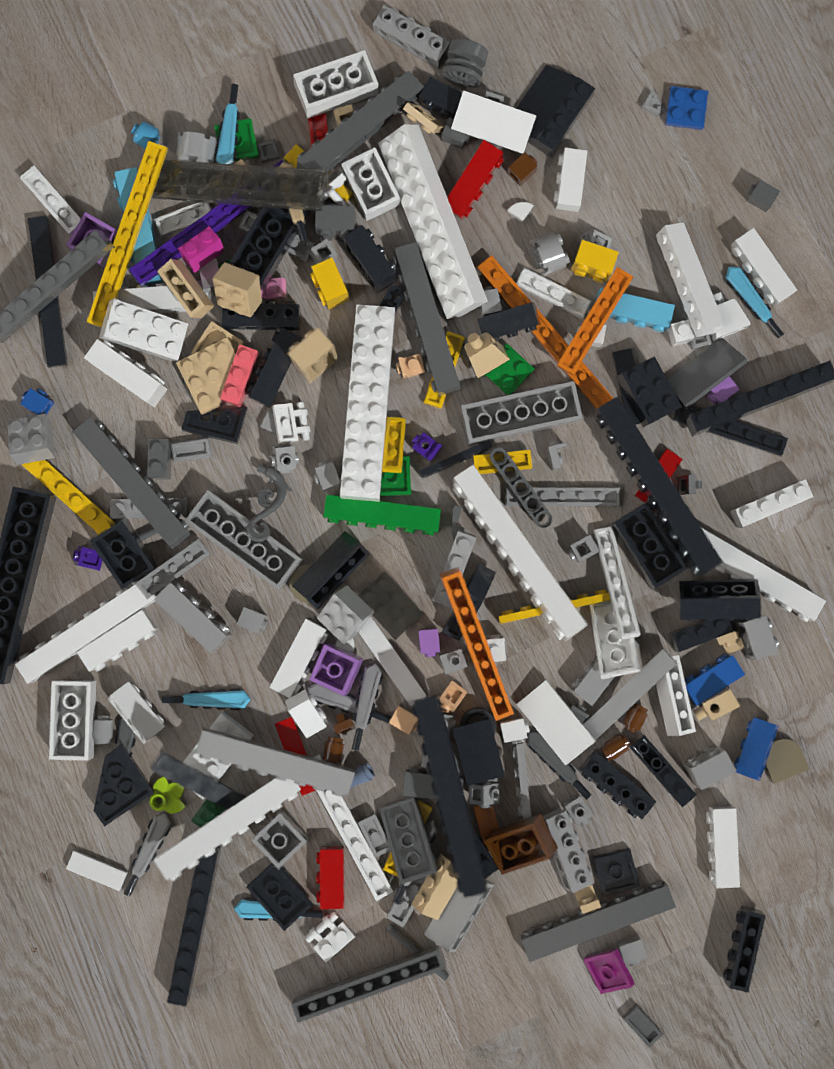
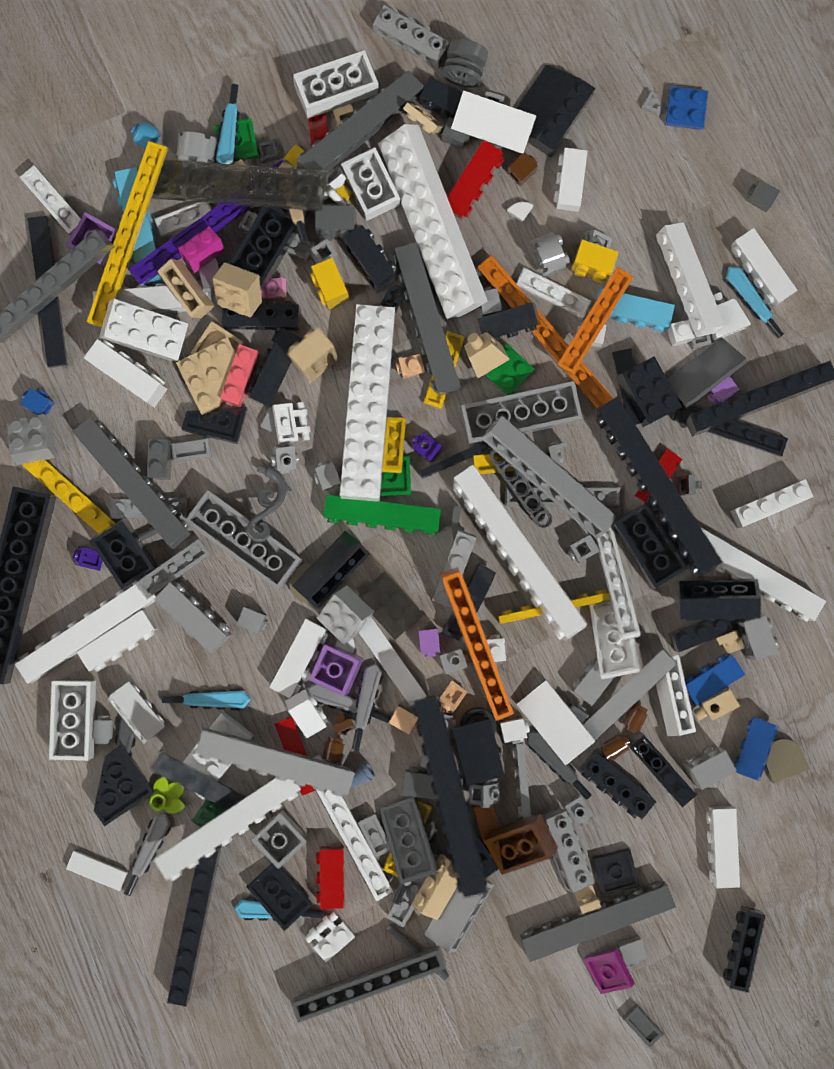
none -> light grey brick [482,416,617,539]

